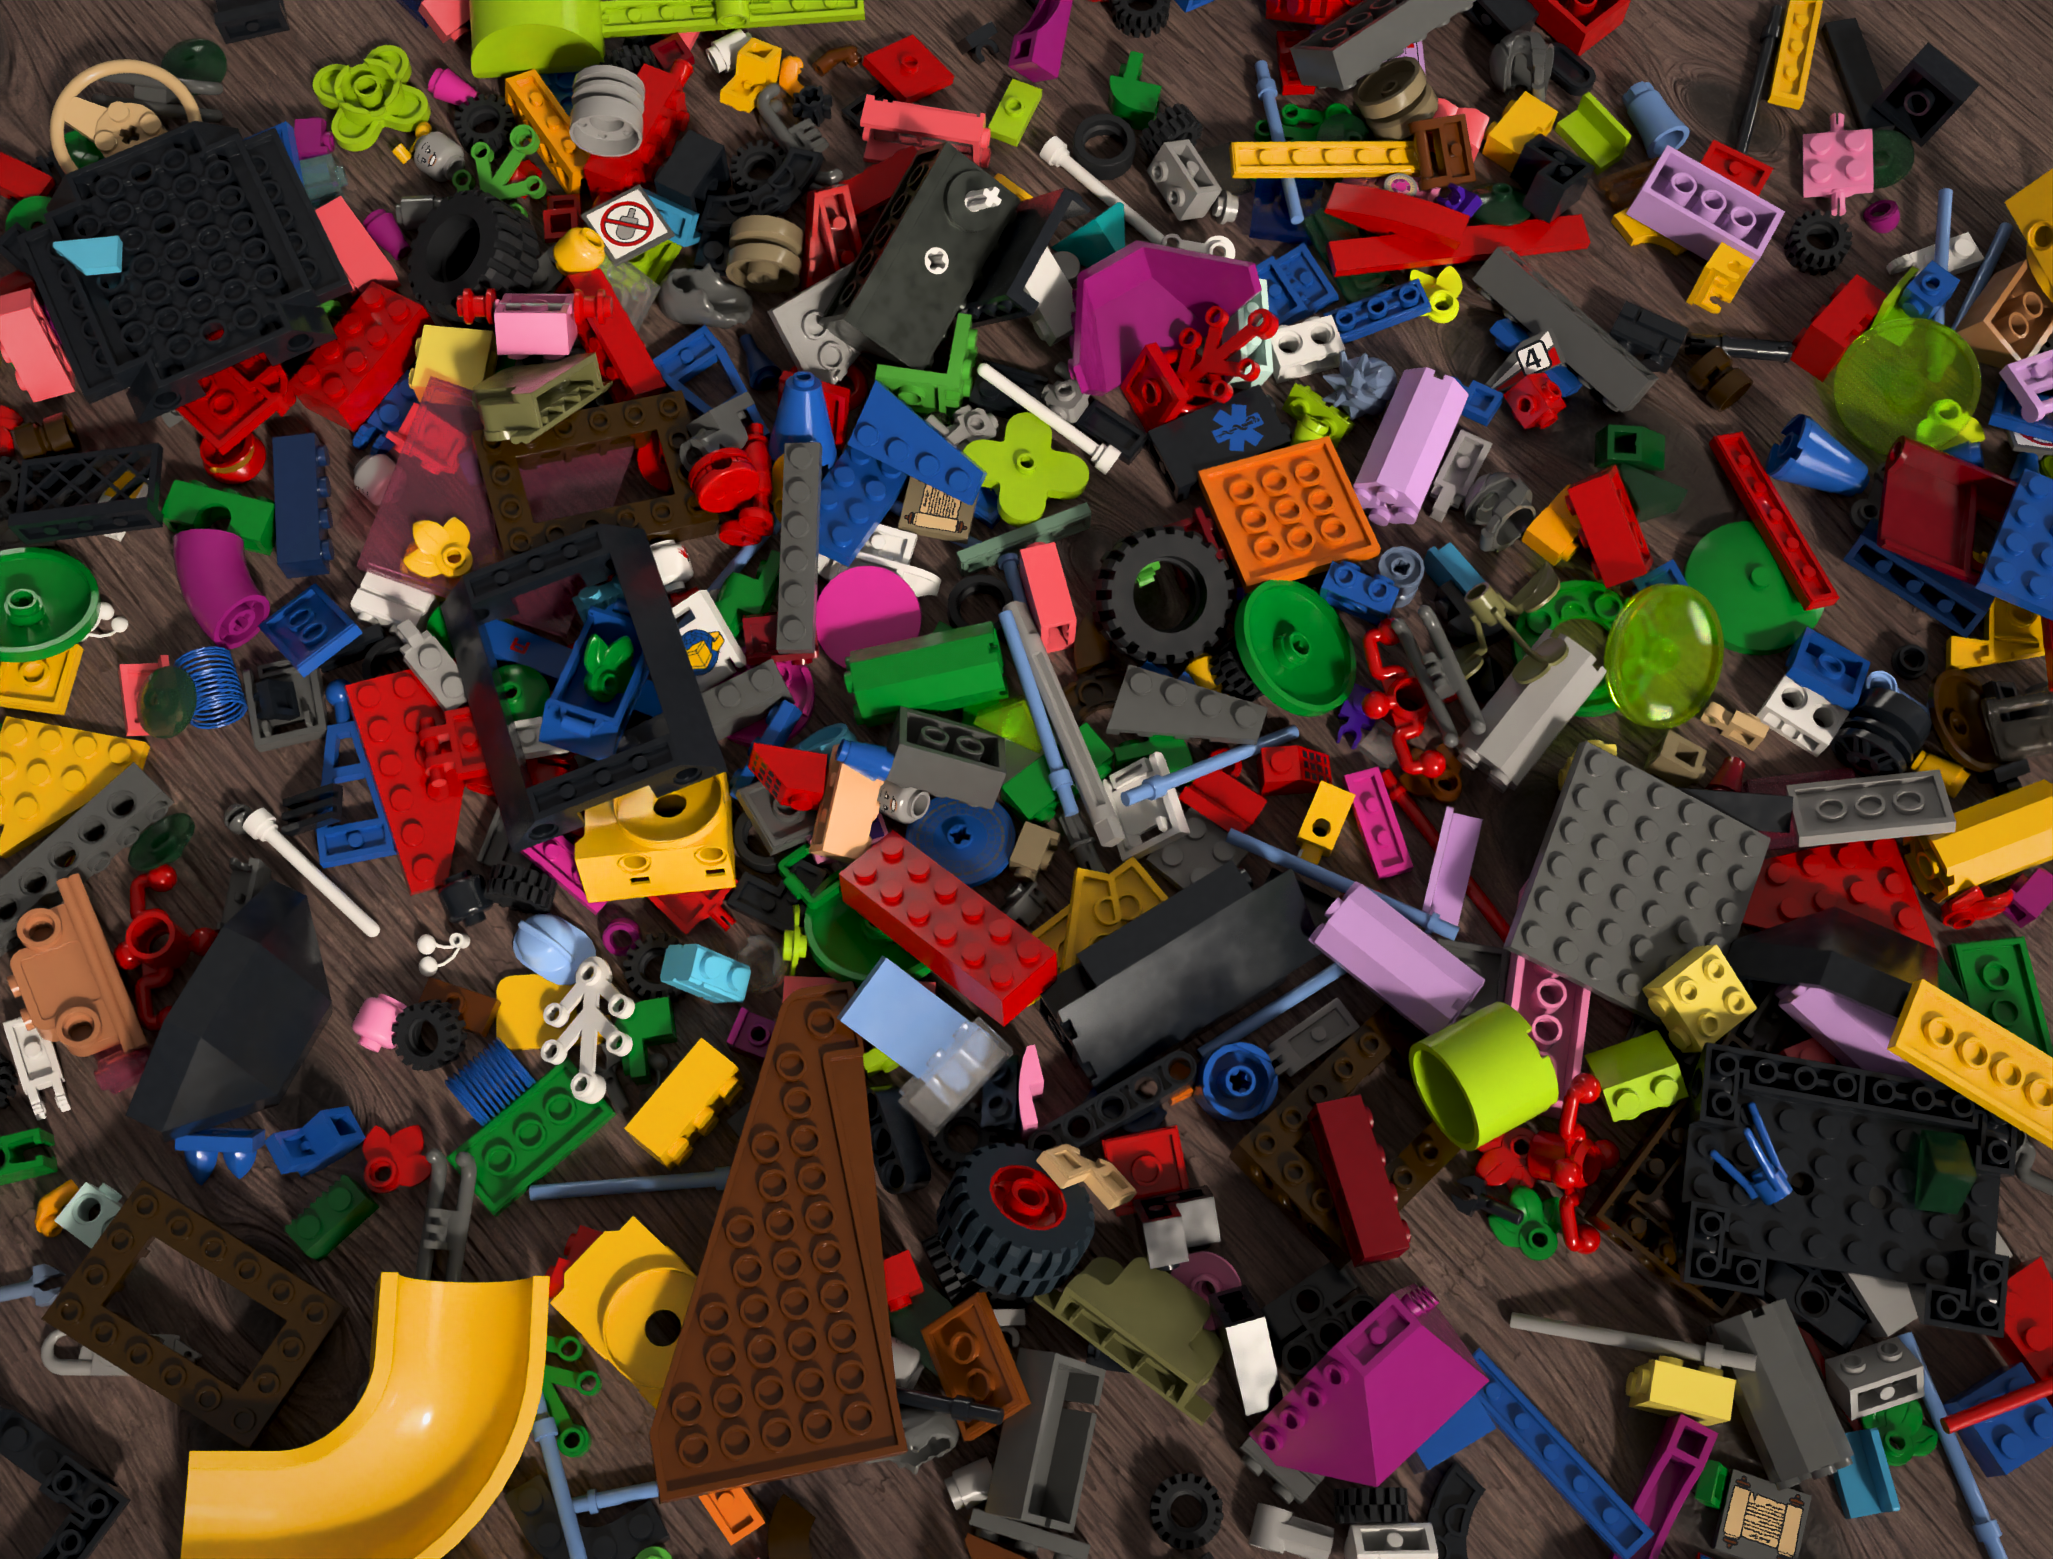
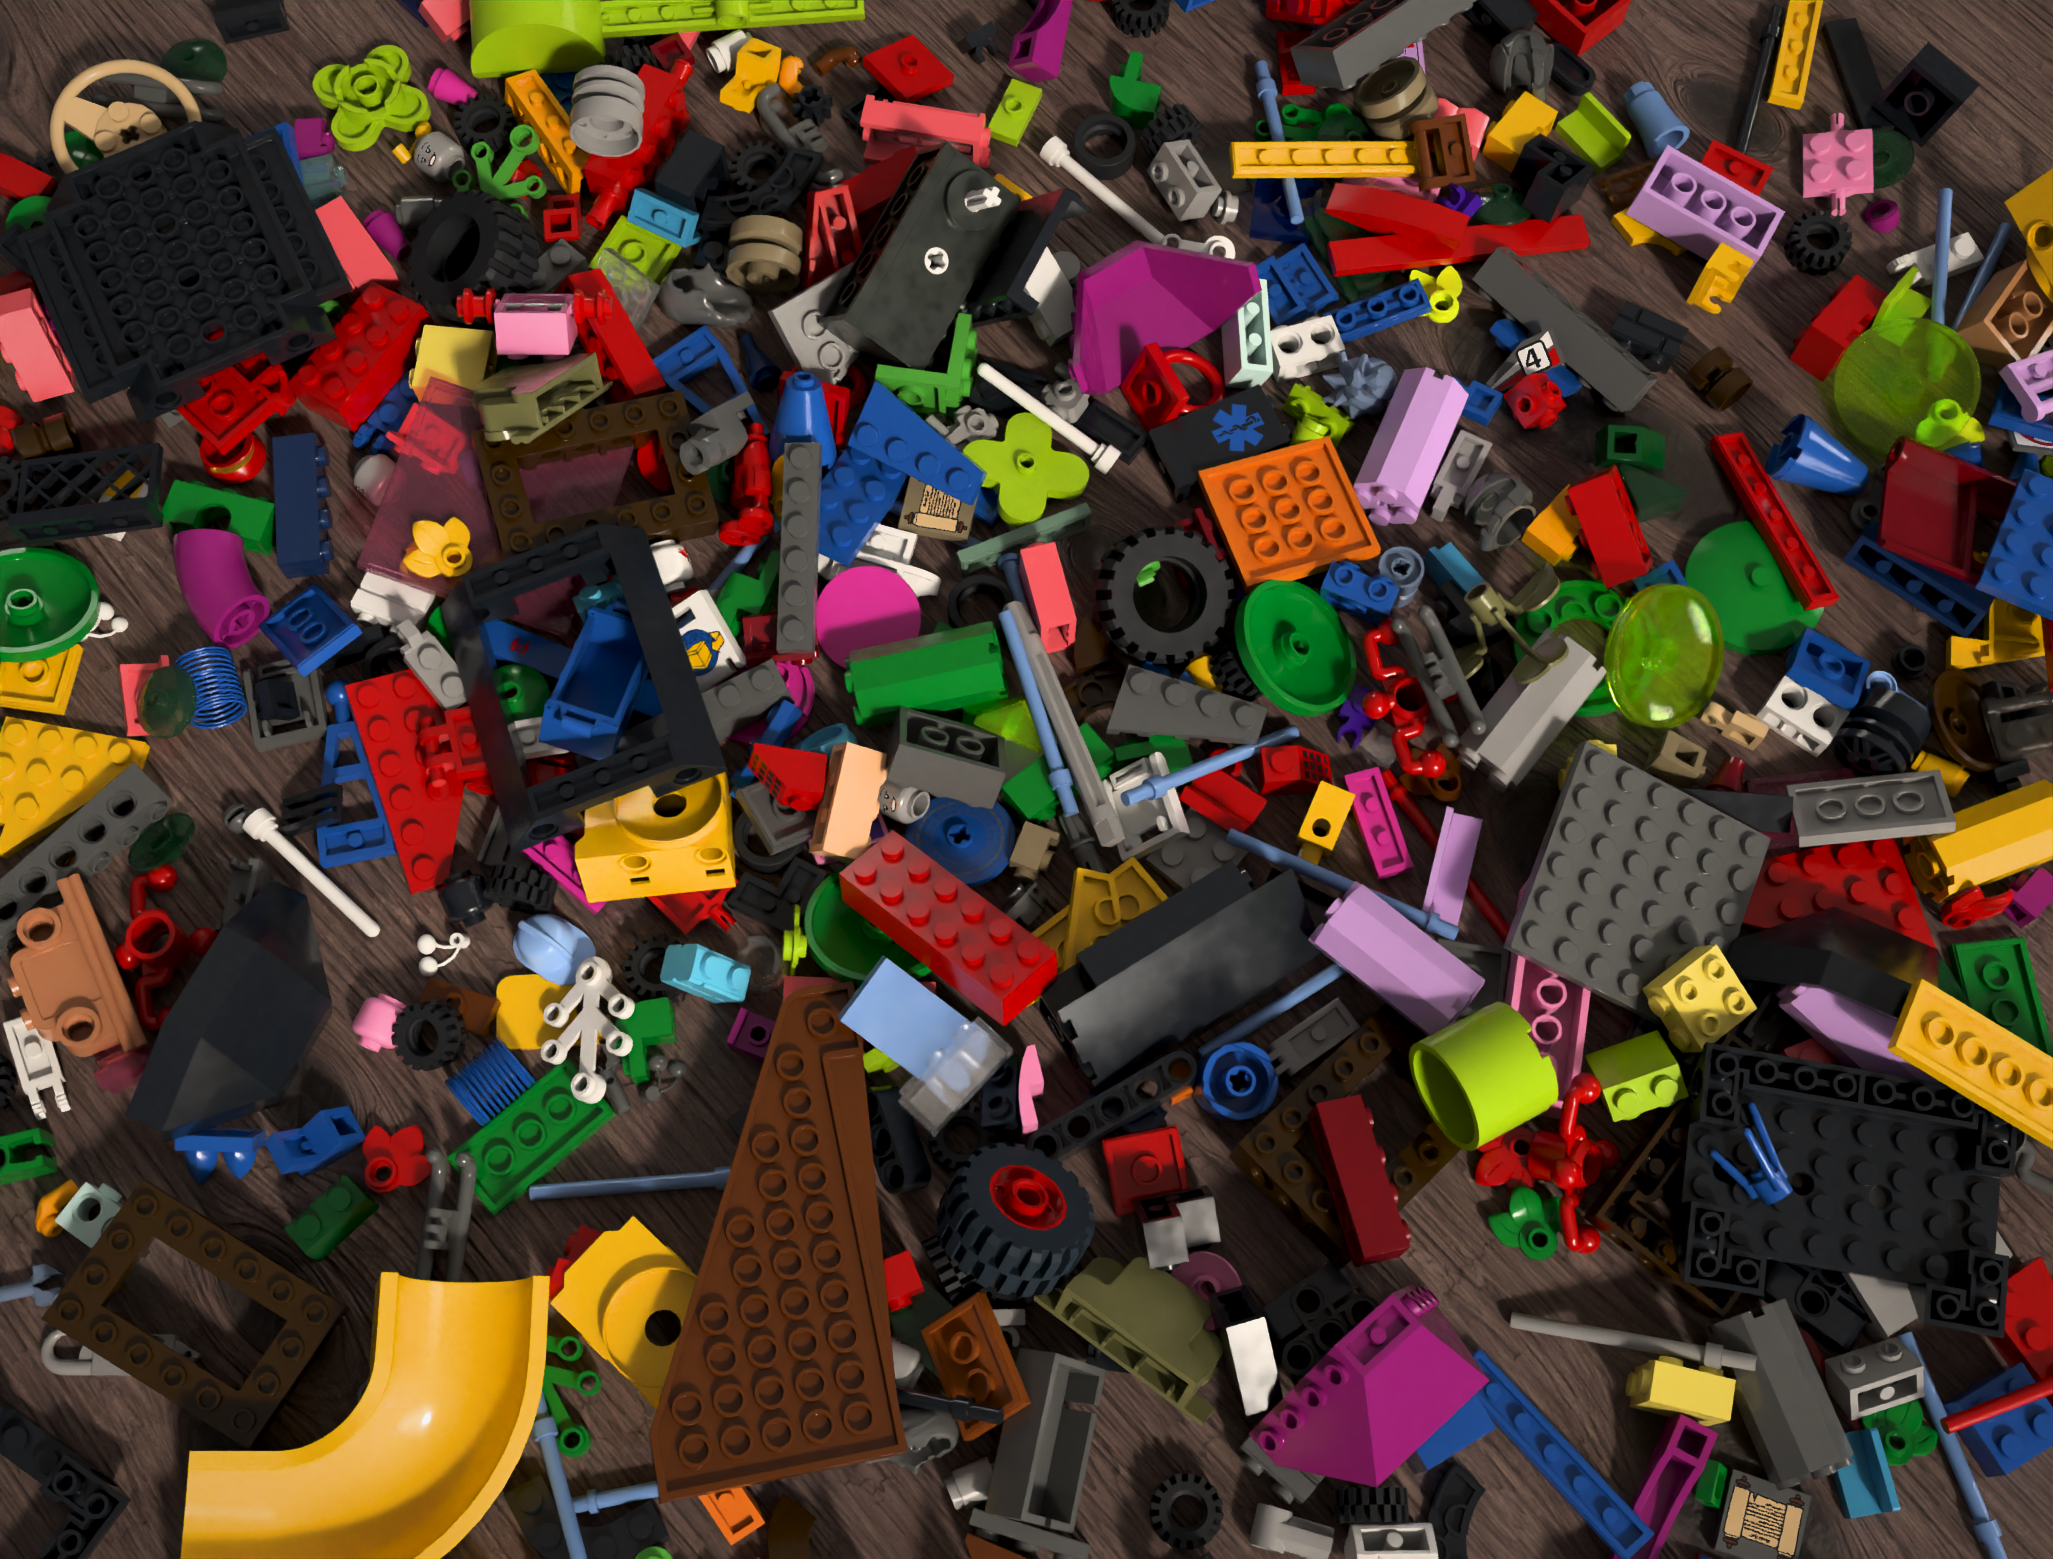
medium azure tile [53,236,123,276] -> none
yellow head [553,227,605,277] -> none
piece [580,184,674,267] -> none
green plate [584,634,635,702] -> none
magenta piece [602,917,642,956] -> none
yellow brick [624,1038,745,1171] -> none
red head [688,447,760,513] -> none
green piece [778,843,841,909] -> none
blue cone [835,739,894,782] -> none
tan tile [1036,1144,1137,1210] -> none
teal slope [1050,202,1125,268] -> none
red plant [1175,306,1279,403] -> none
tile [1383,173,1417,197] -> none
black bar [1451,1176,1524,1225] -> none
black pin [1684,332,1792,363] -> none
blue brick [1897,260,1960,325] -> none
clear green slope [1915,1129,1977,1214] -> none

